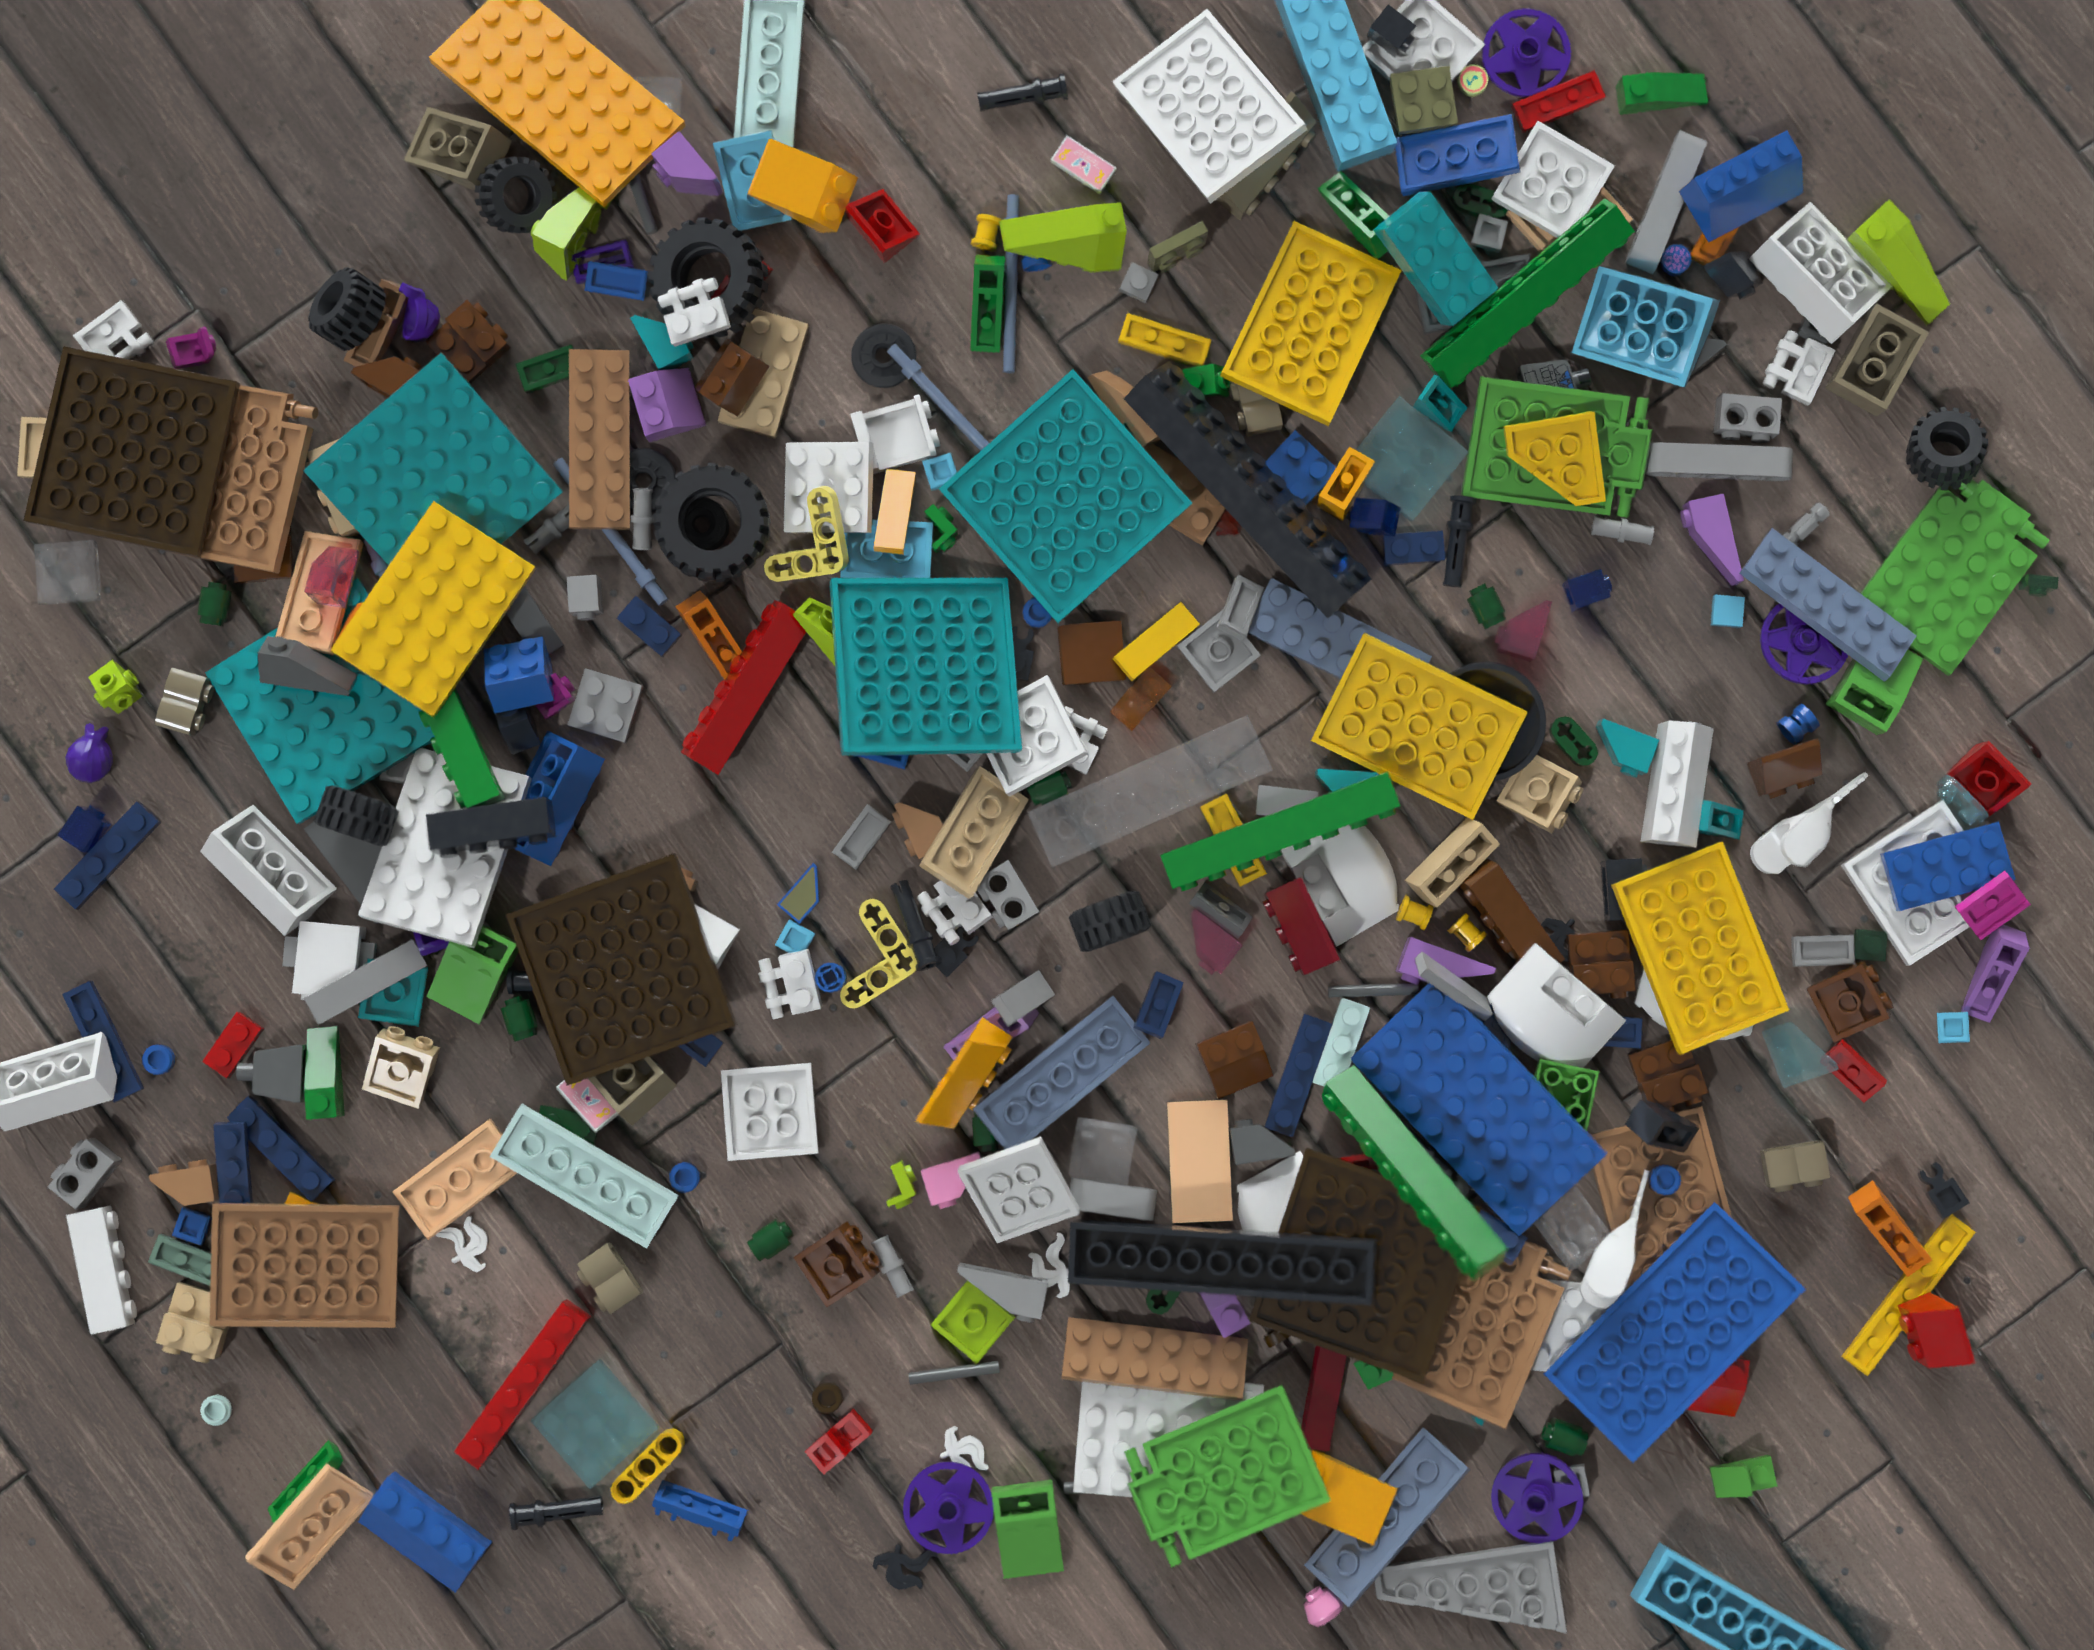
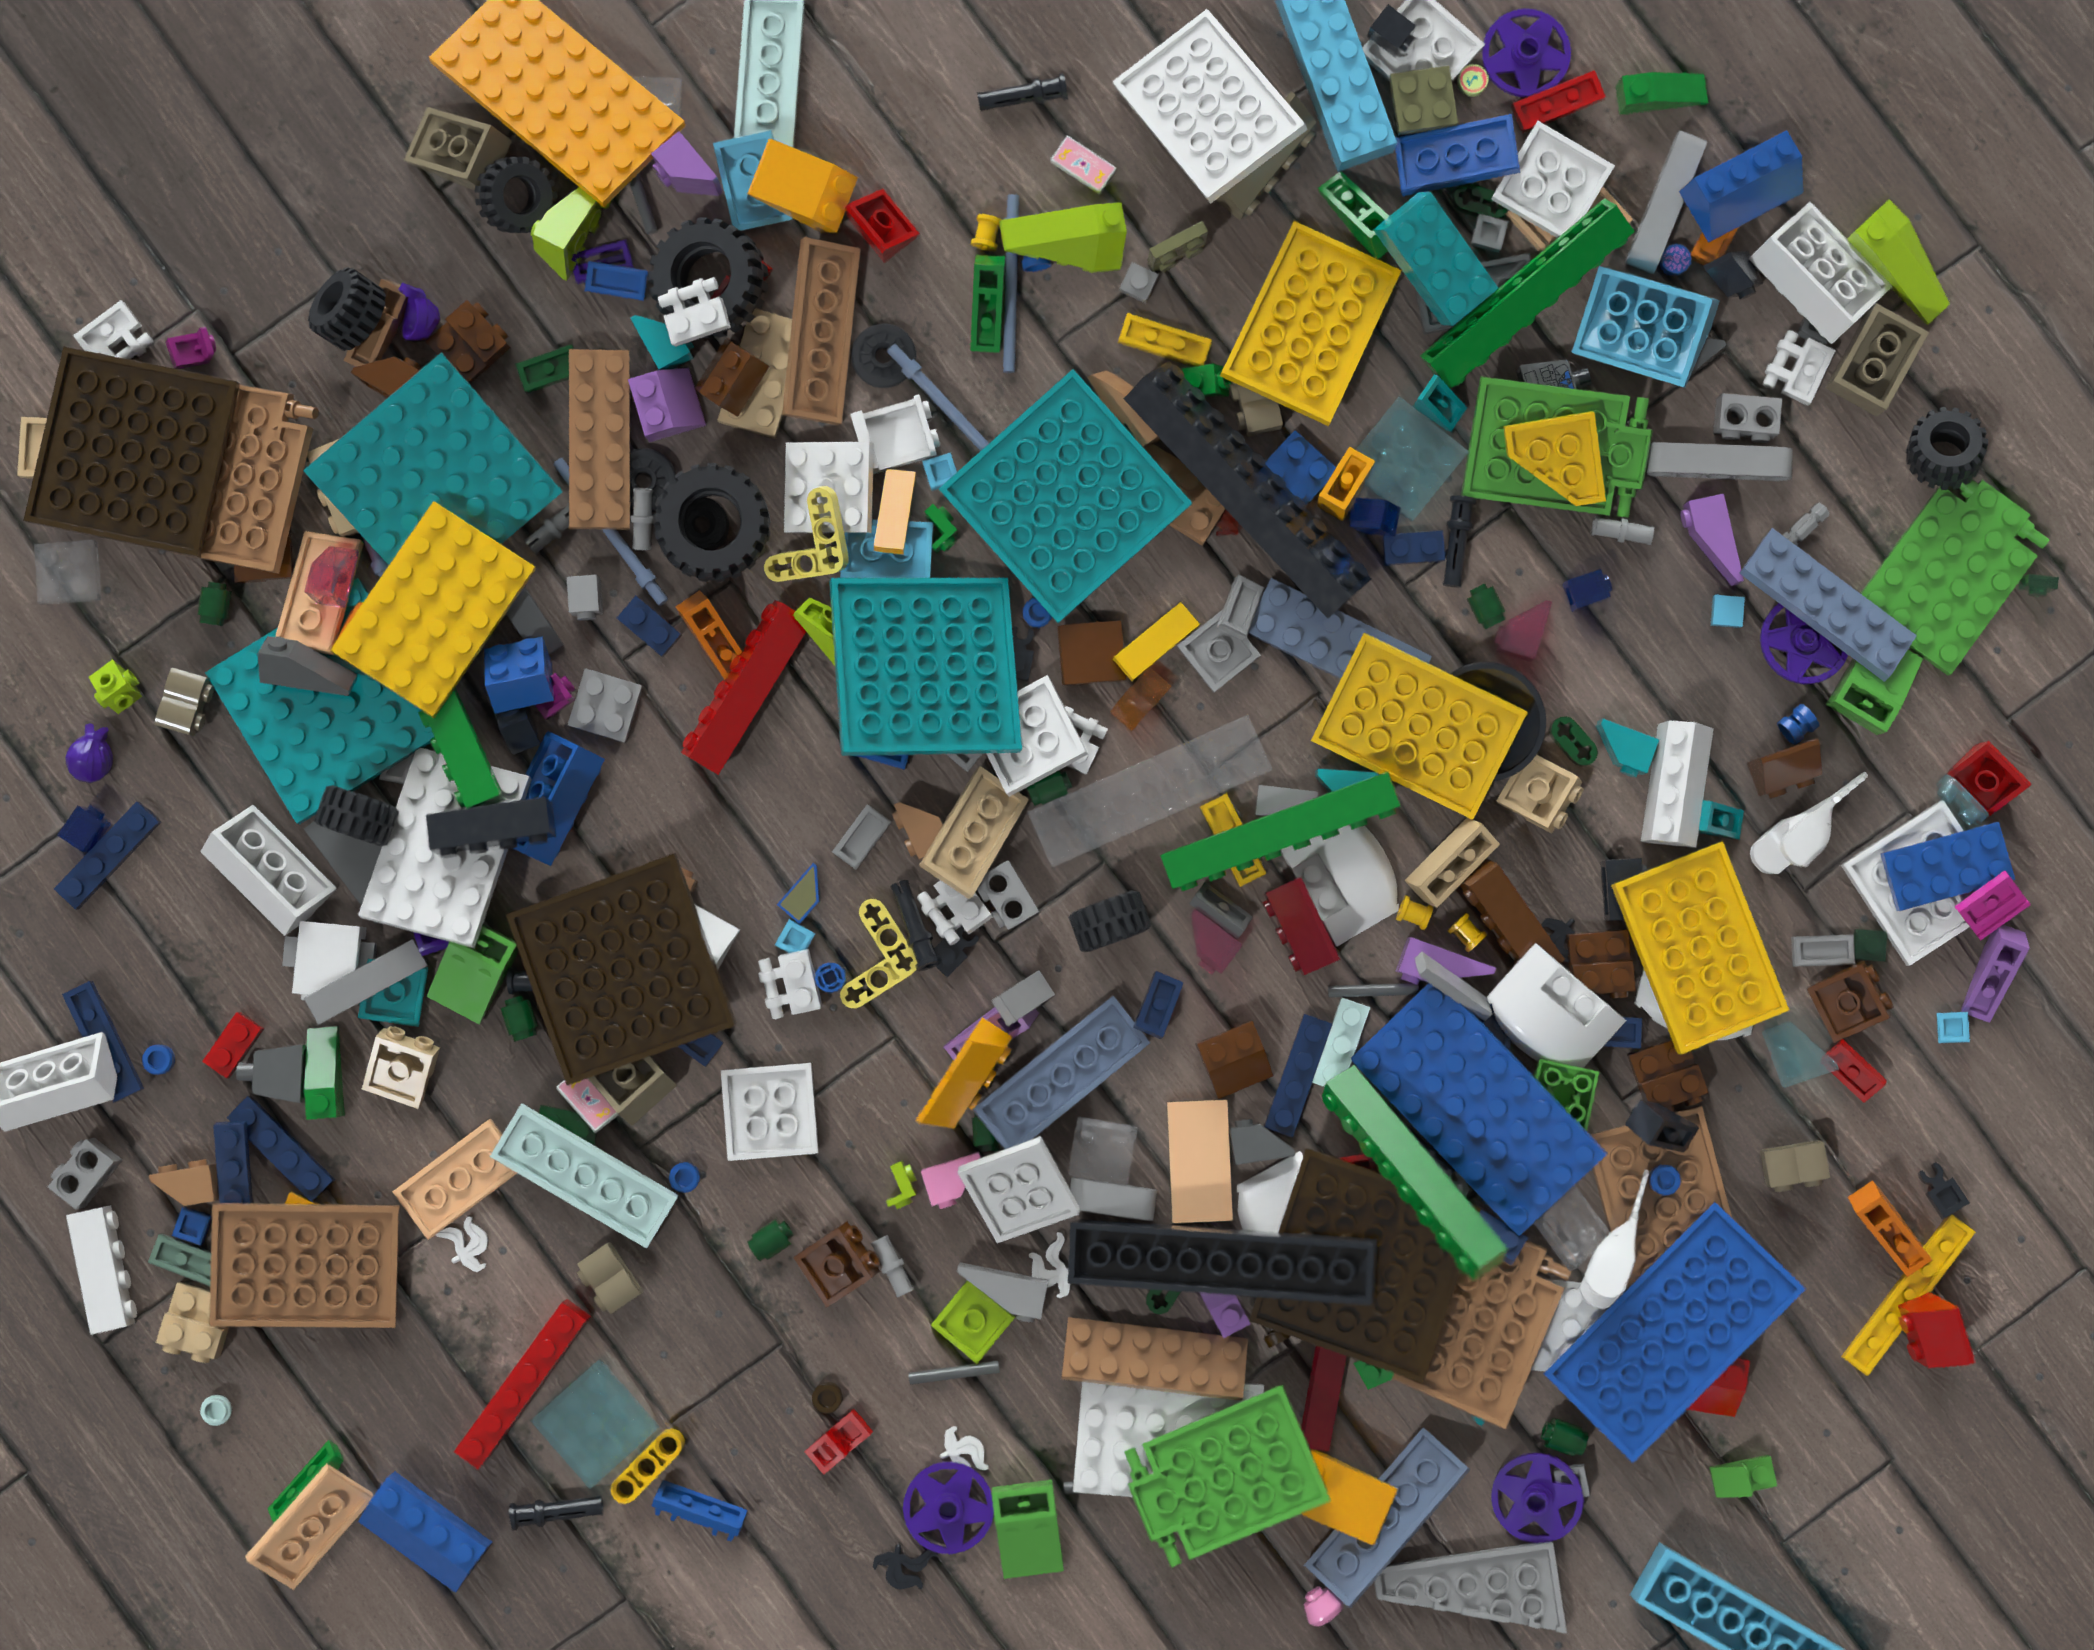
none -> medium nougat plate [782,237,860,425]

